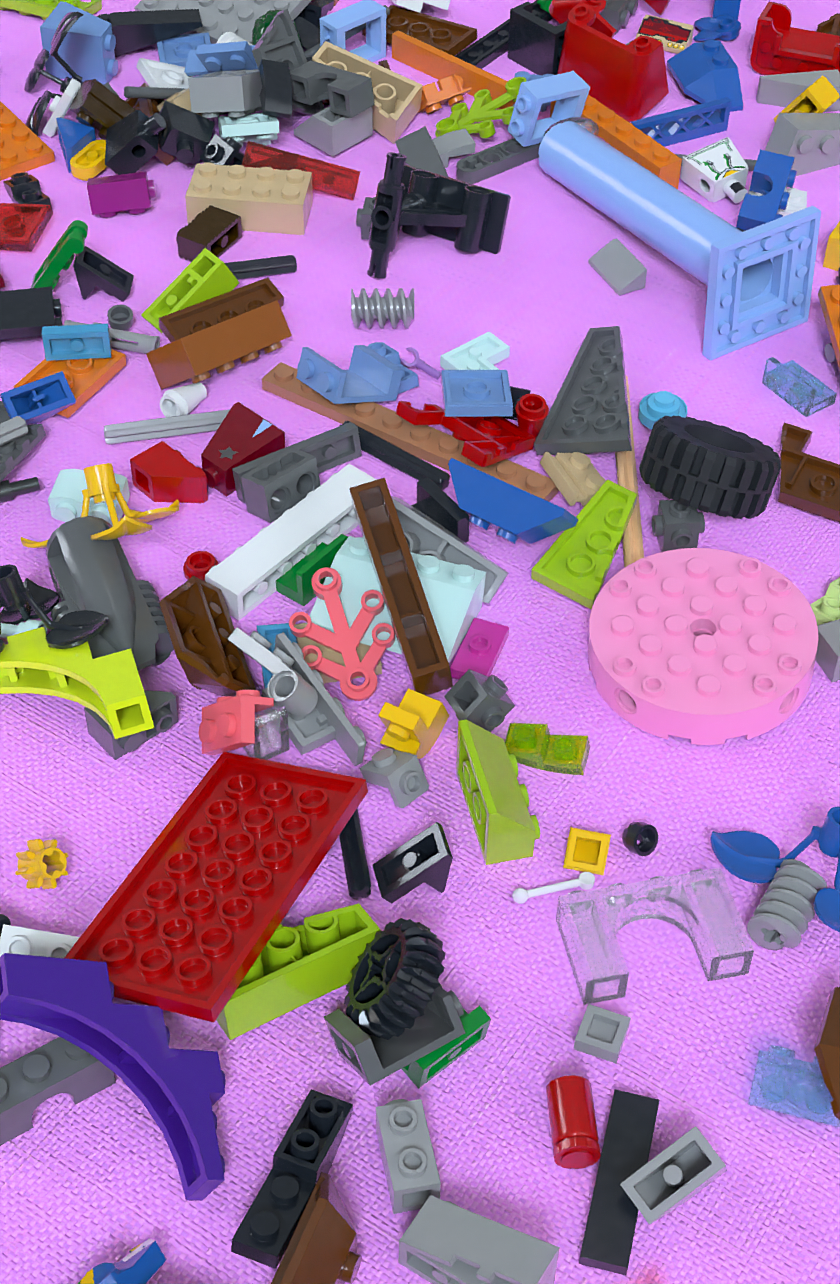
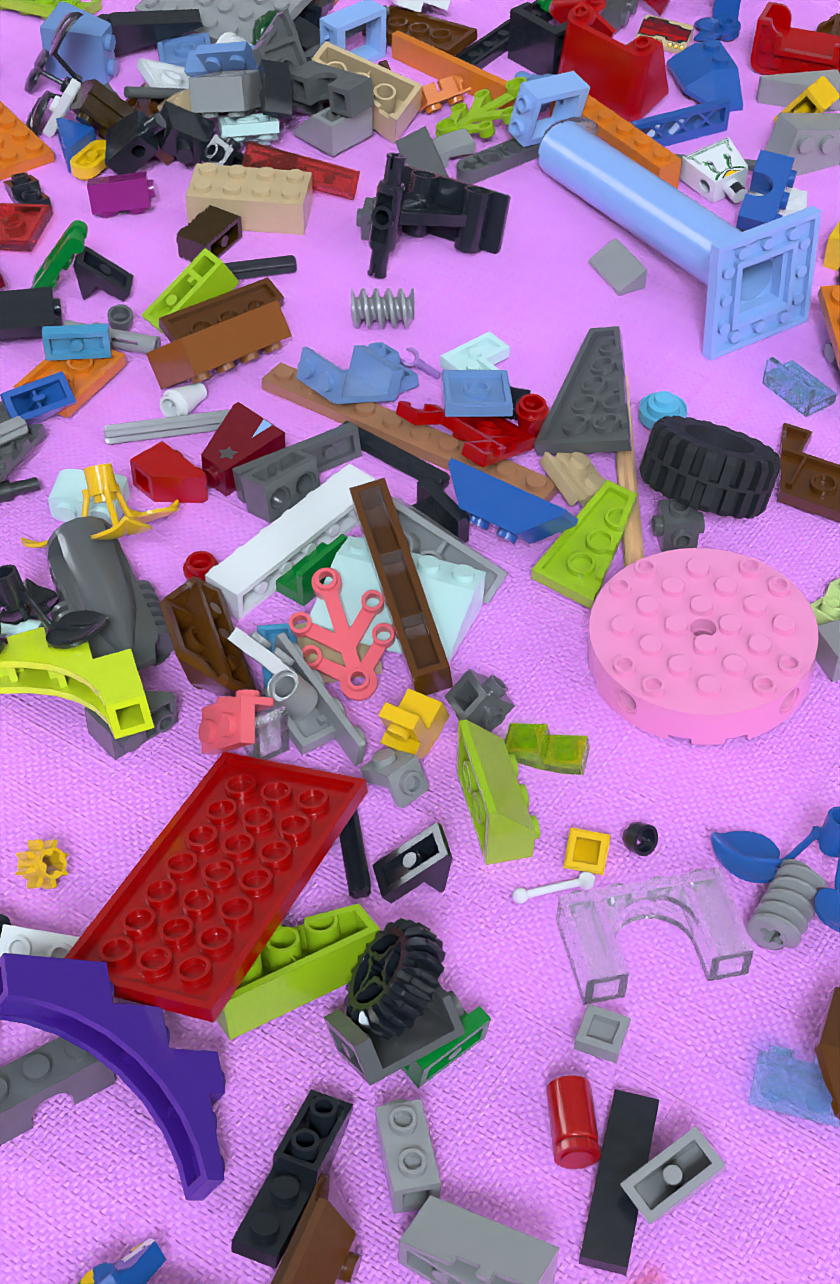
dark pink plate [450,617,509,680] -> none

